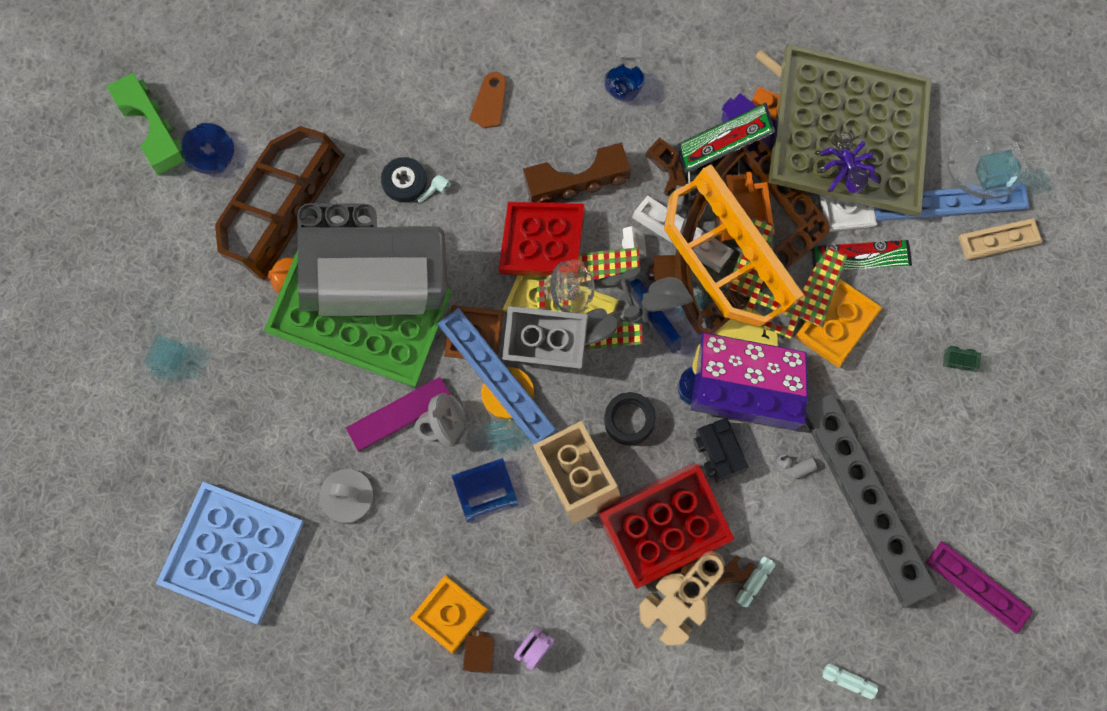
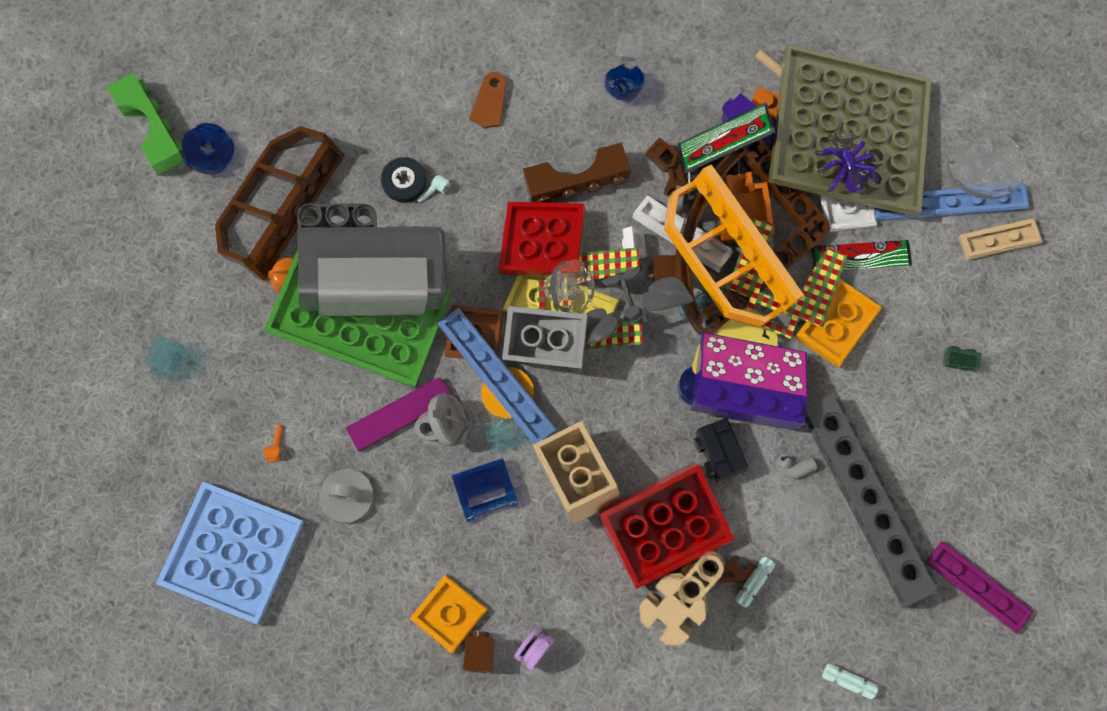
black tyre [604,392,656,446] -> none
clear blue tile [629,278,681,354] -> none
clear light blue brick [975,149,1021,191] -> none
none -> orange hand [264,424,284,462]

